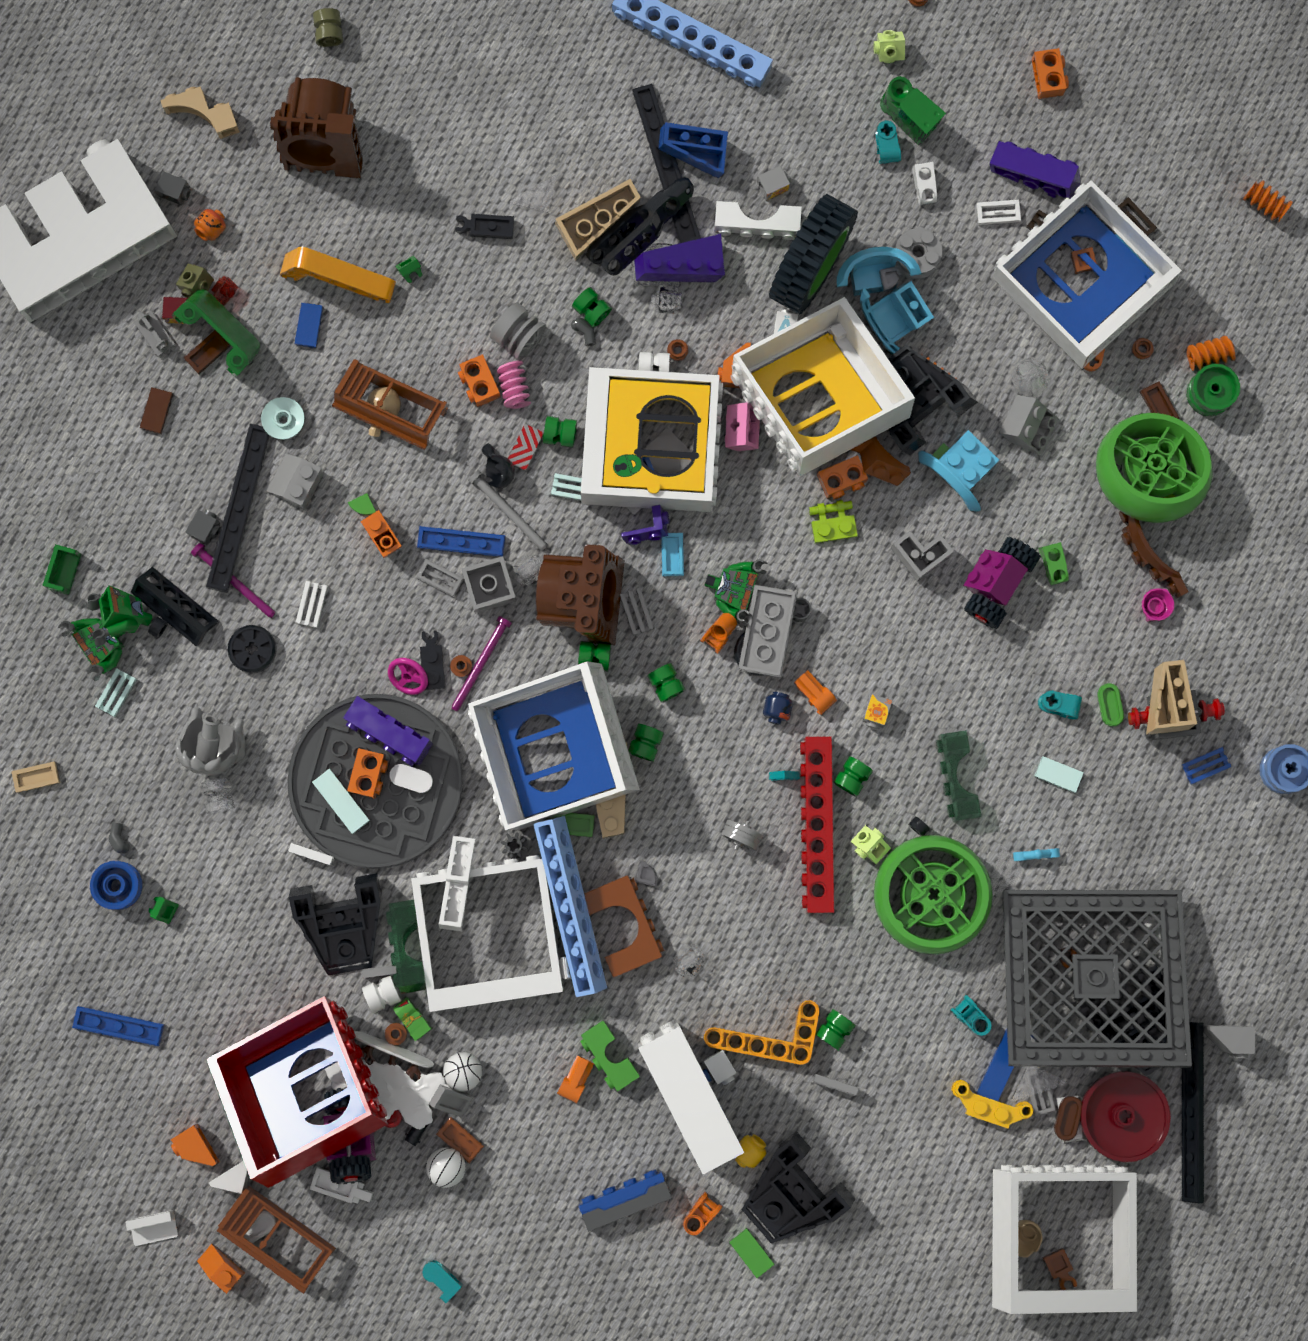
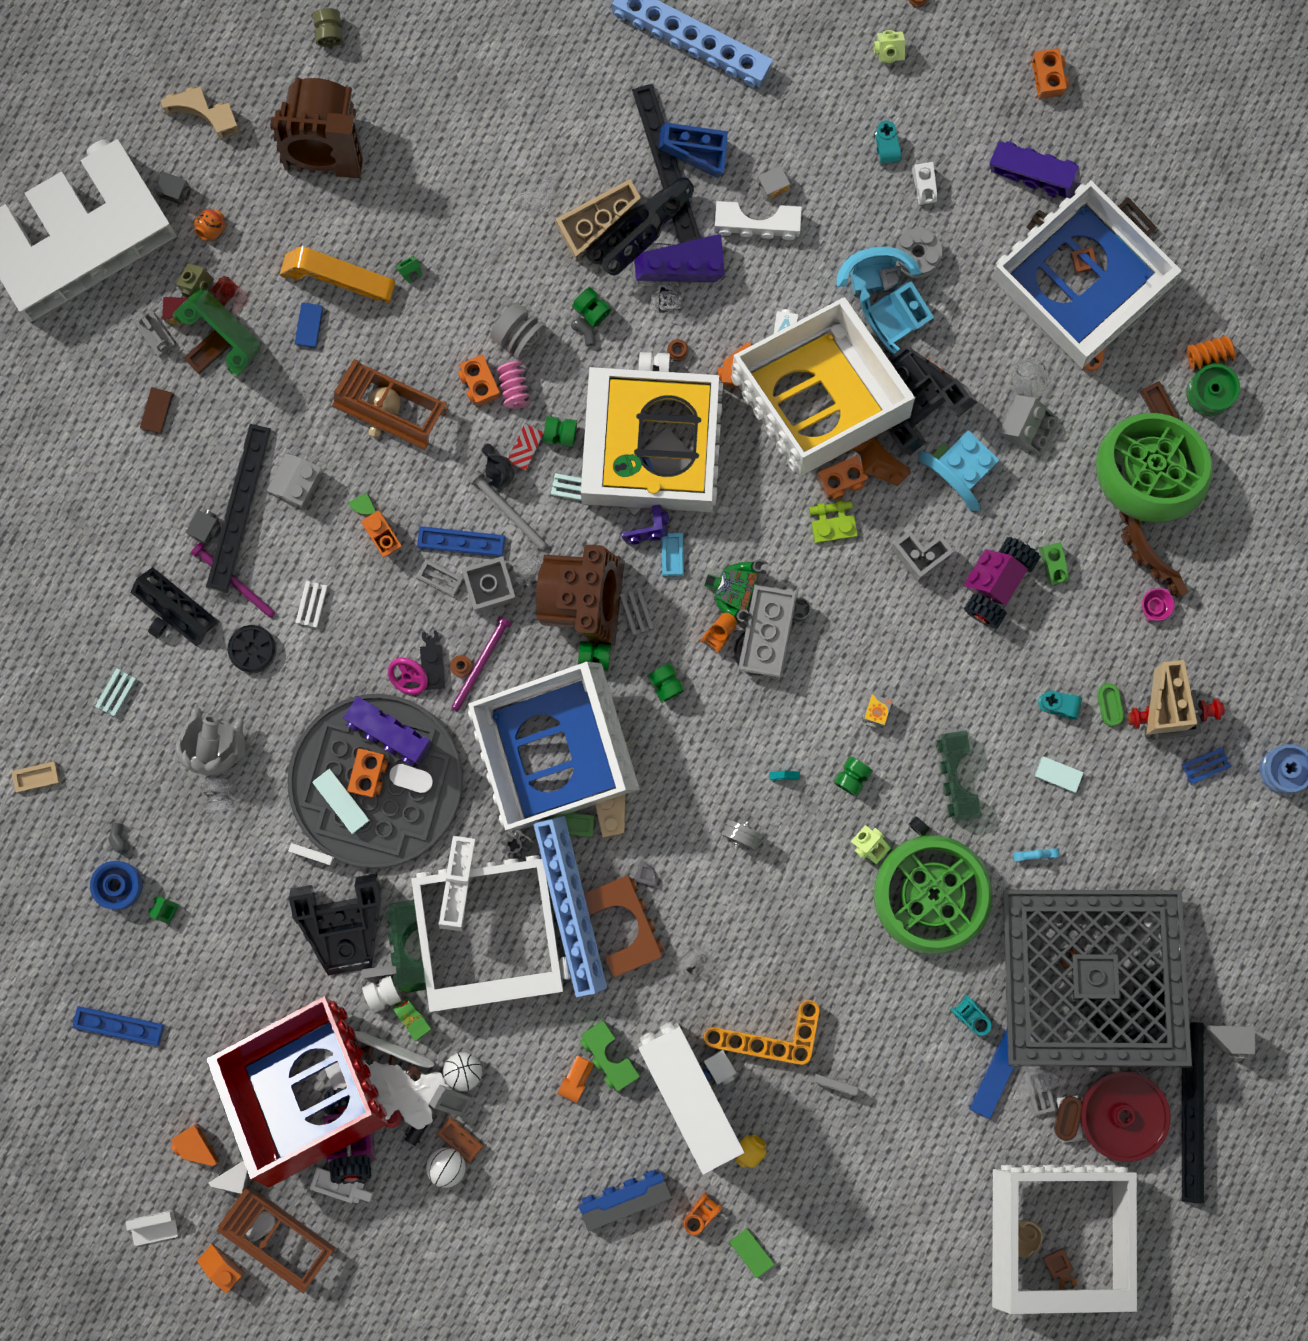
green panel [42,544,82,595] -> none
torso [58,618,125,681] -> none
green torso [88,585,152,646] -> none
light aqua dish [261,397,305,440] -> none
dark orange plate [385,1023,407,1045] -> none
teal leg [422,1260,463,1303] -> none
black plate [455,214,514,239] -> none
green wheel [628,723,664,762] -> none
bright pink brick [725,403,760,451] -> none
black wedge [741,1131,855,1244] -> none
dark blue head [763,692,793,725] -> none
black wheel [769,194,858,315] -> none
orange piece [794,670,837,715] -> none
red brick [800,736,834,913] -> none
green wheel [815,1009,856,1051] -> none
green piece [880,76,946,146] -> none
yellow plate [951,1080,1033,1129] -> none
white tile [976,200,1021,225] -> none
dark orange plate [1132,338,1154,359] -> none
orange piece [1243,180,1293,222] -> none

